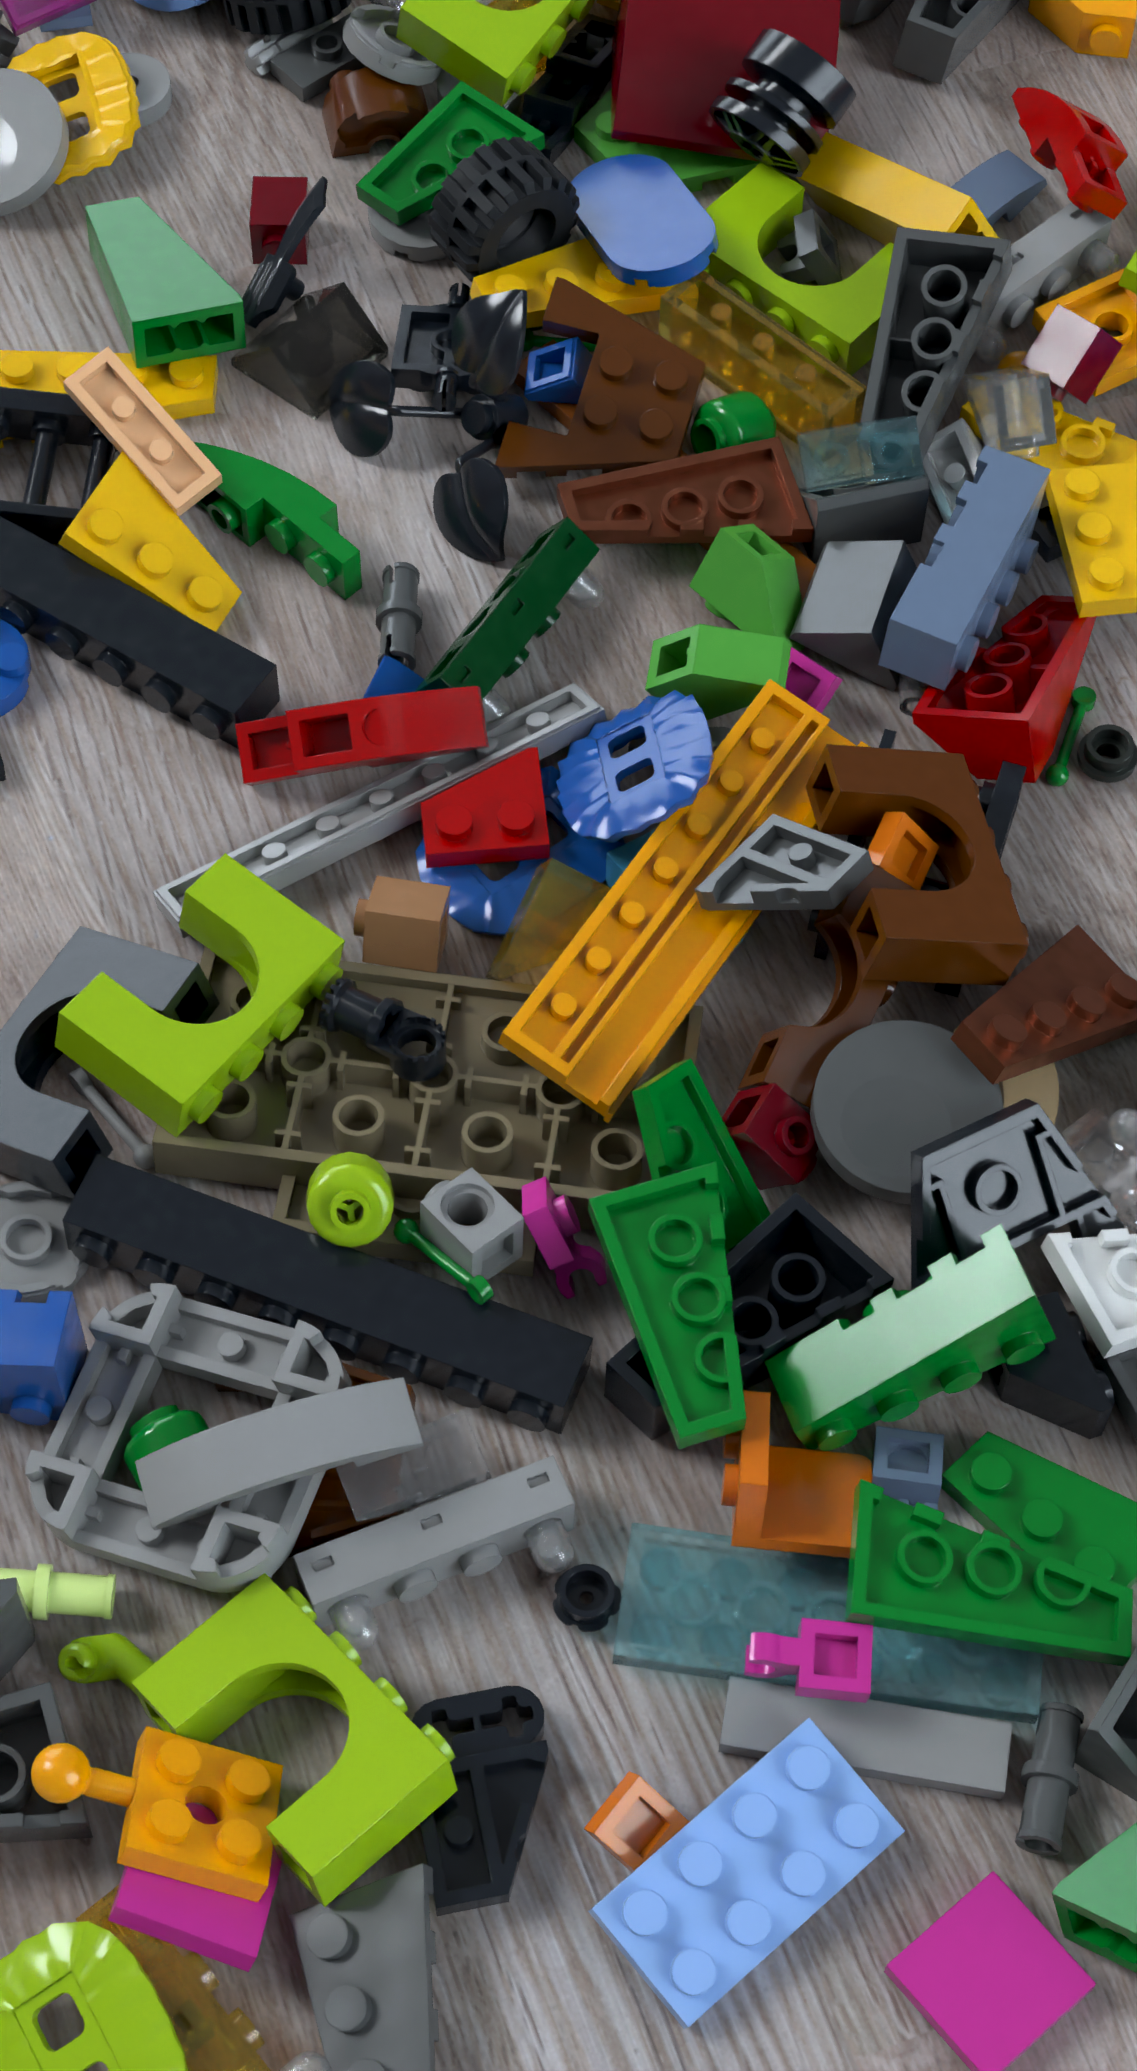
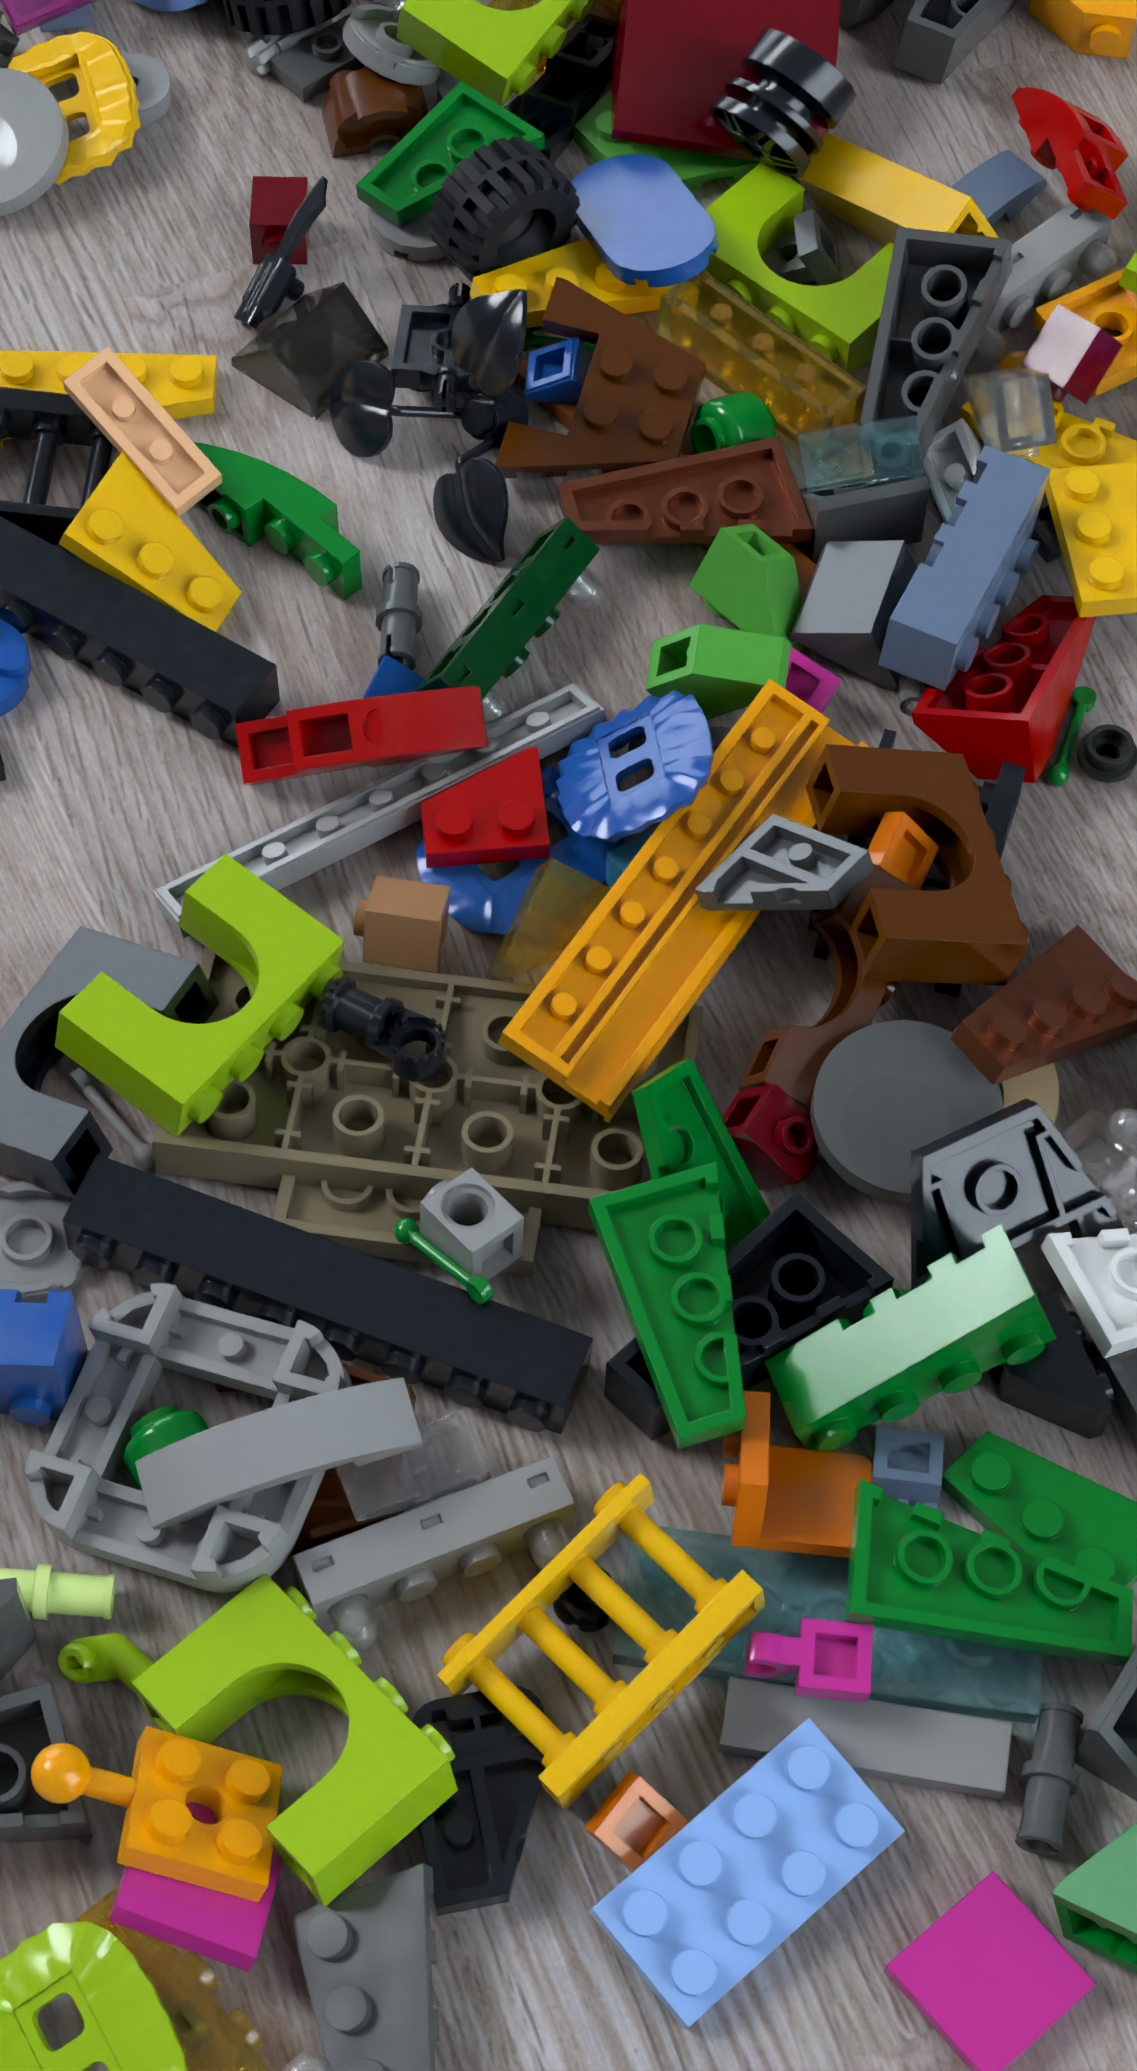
slope [85,196,246,368] -> none
lime head [306,1152,394,1248] -> none
dark pink plate [522,1176,607,1299] -> none
none -> yellow fence [437,1473,766,1811]

